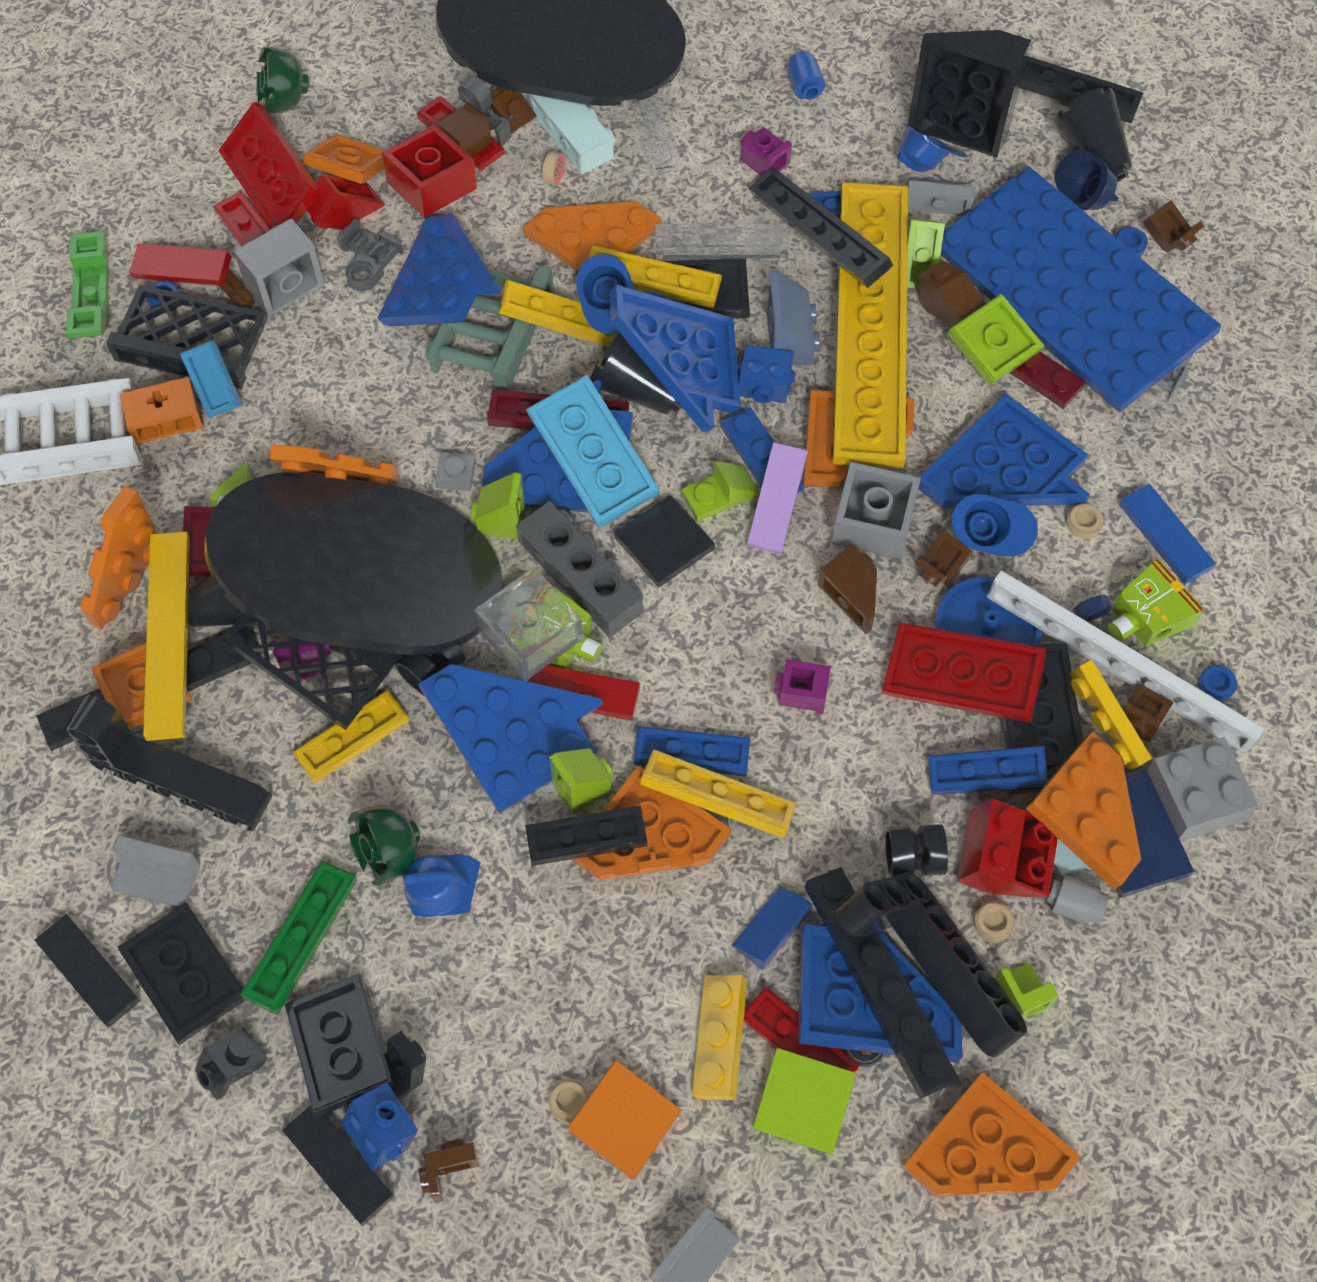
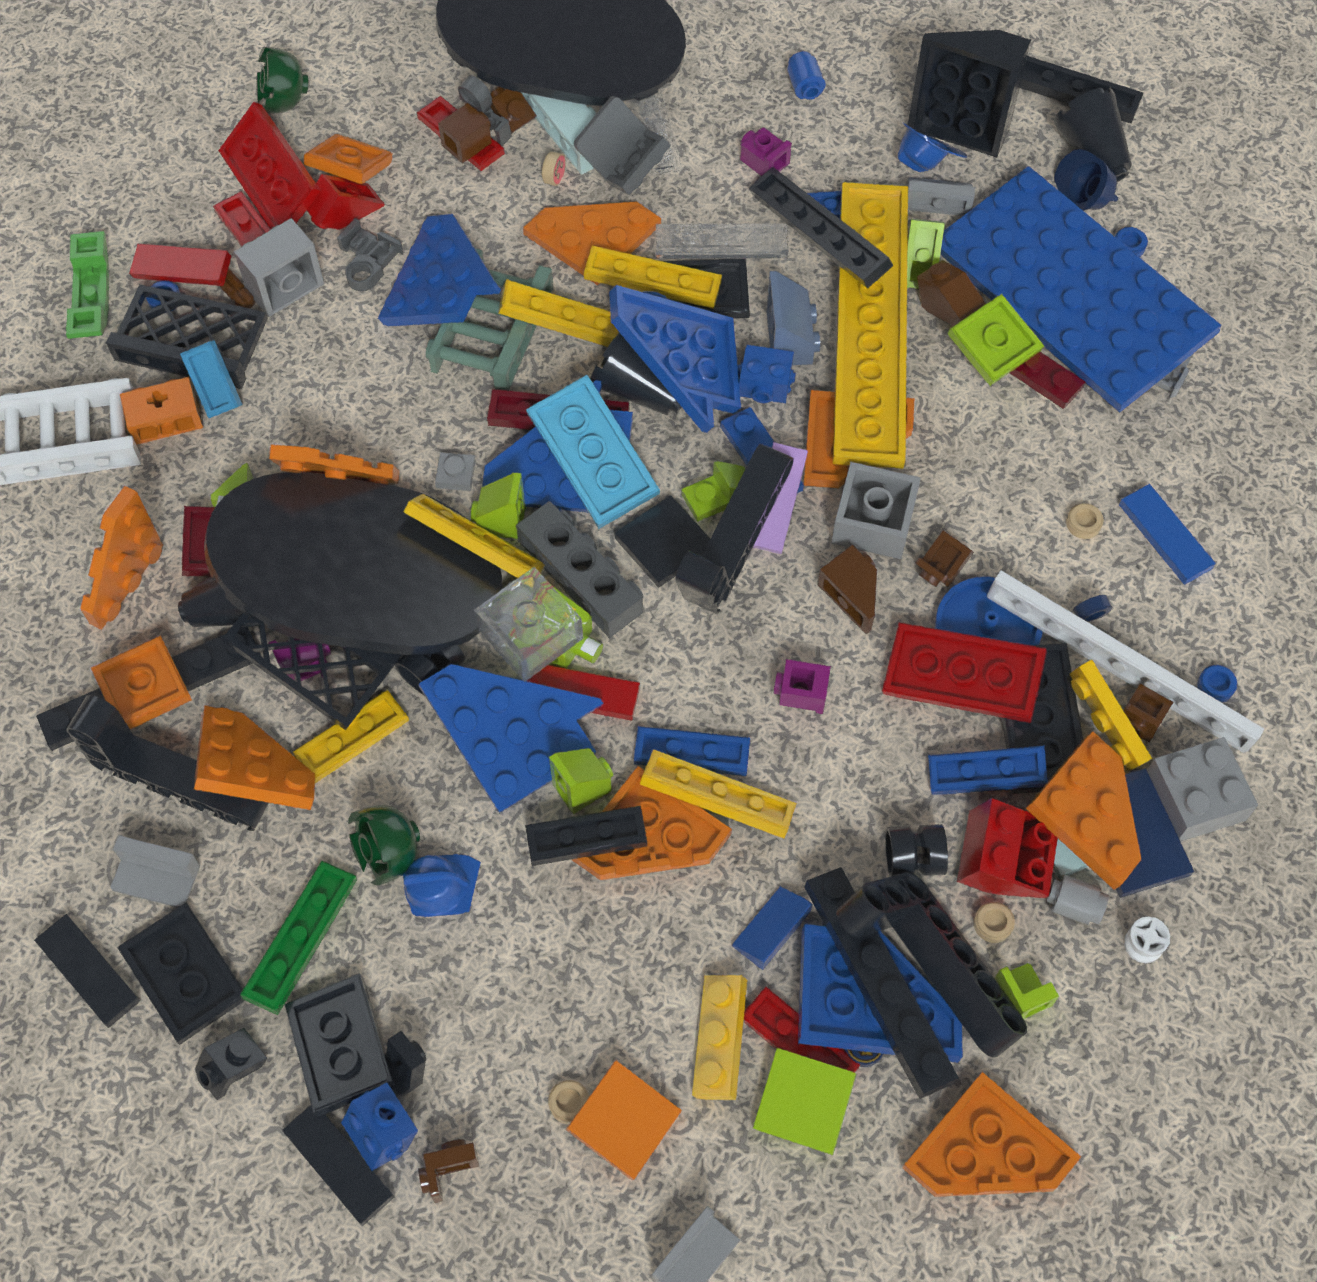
yellow tile [143,532,190,741] -> none
red brick [382,124,477,218] -> none
blue piece [576,254,634,334] -> none
blue wing [918,394,1090,508] -> none
blue piece [952,494,1038,557] -> none
lime torso [1108,558,1204,647] -> none
reddish brown bracket [1143,200,1204,253] -> none
none -> orange plate [194,706,315,810]
none -> yellow tile [404,494,545,584]
none -> dark grey bracket [574,96,671,195]
none -> black beam [675,443,794,614]
none -> white wheel [1124,916,1170,963]

